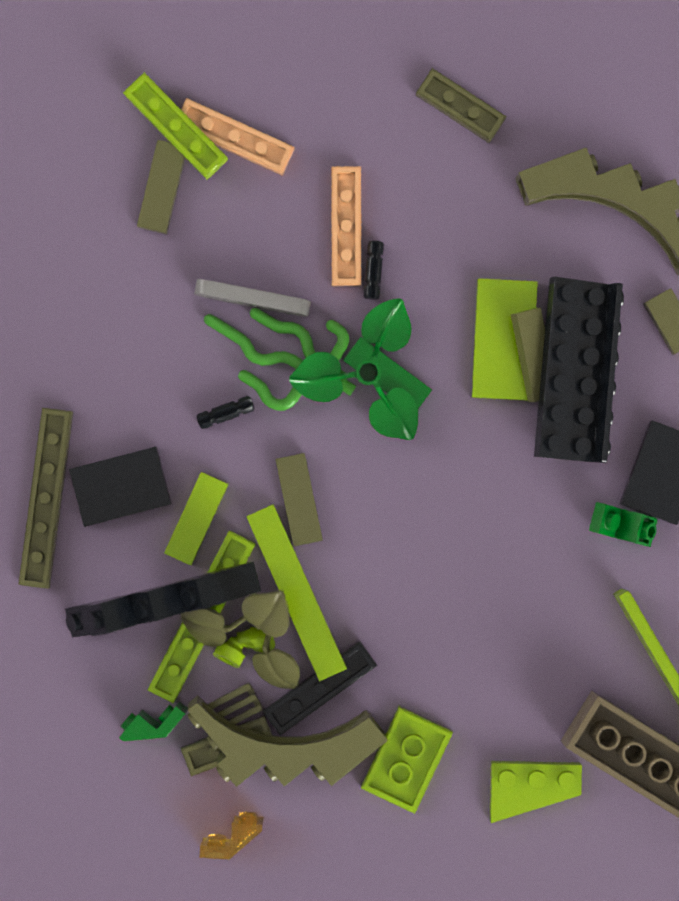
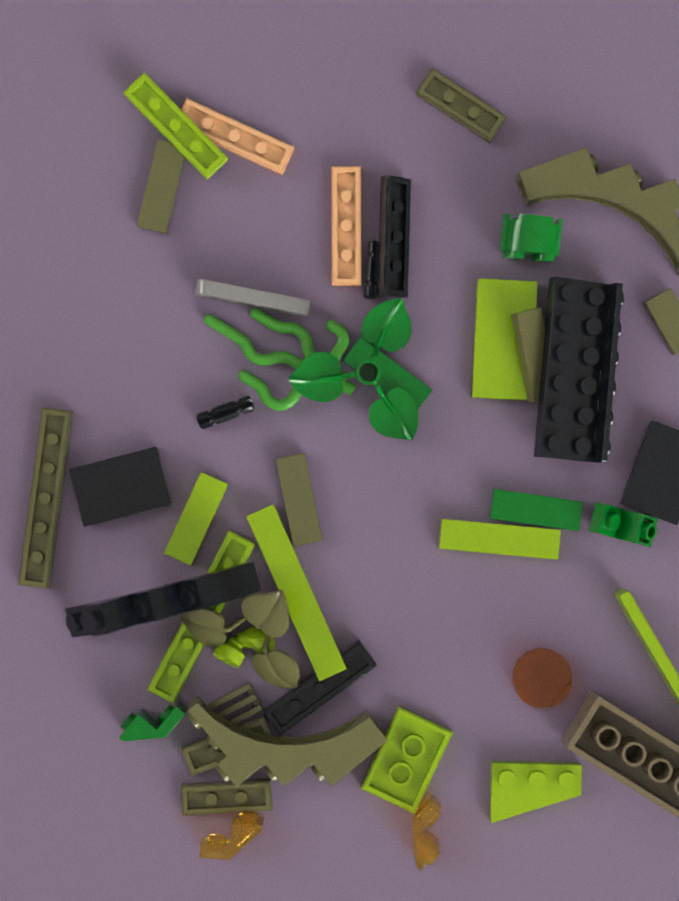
none -> olive tile [181,778,273,816]
none -> black tile [377,175,411,298]
none -> clear yellow slope [411,794,441,870]
none -> lime tile [439,519,561,560]
none -> green tile [489,489,583,531]
none -> green brick [499,214,563,263]
none -> clear orange tile [512,648,572,708]

